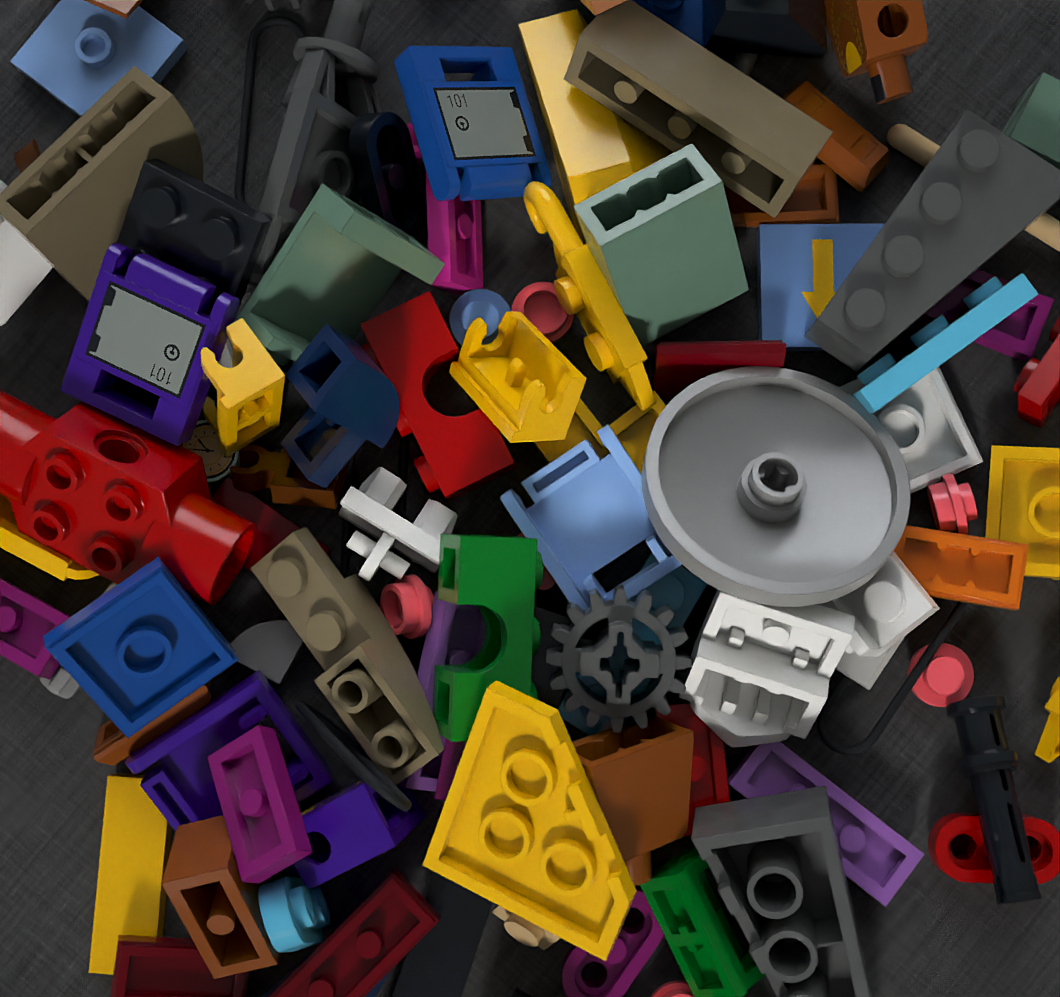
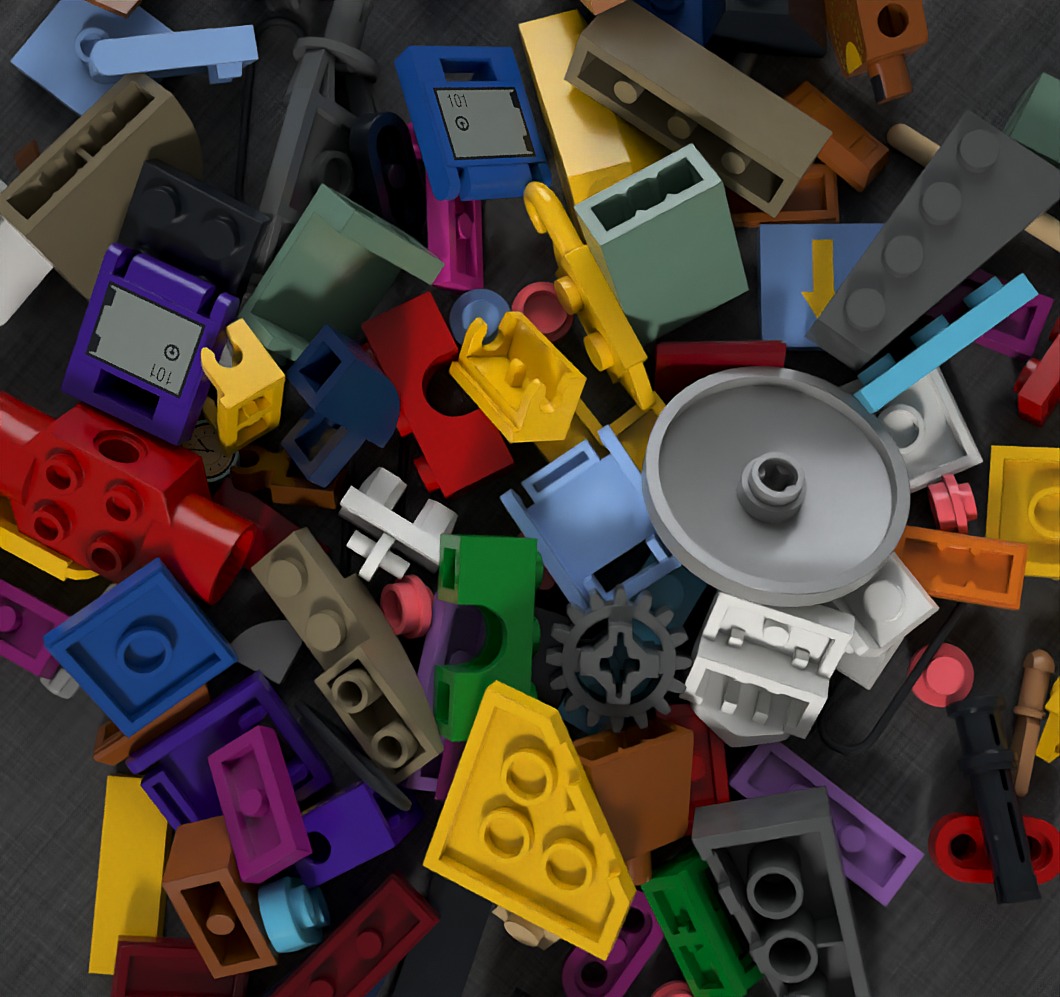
none -> light blue container [88,25,259,85]
none -> medium nougat piece [1010,650,1055,797]

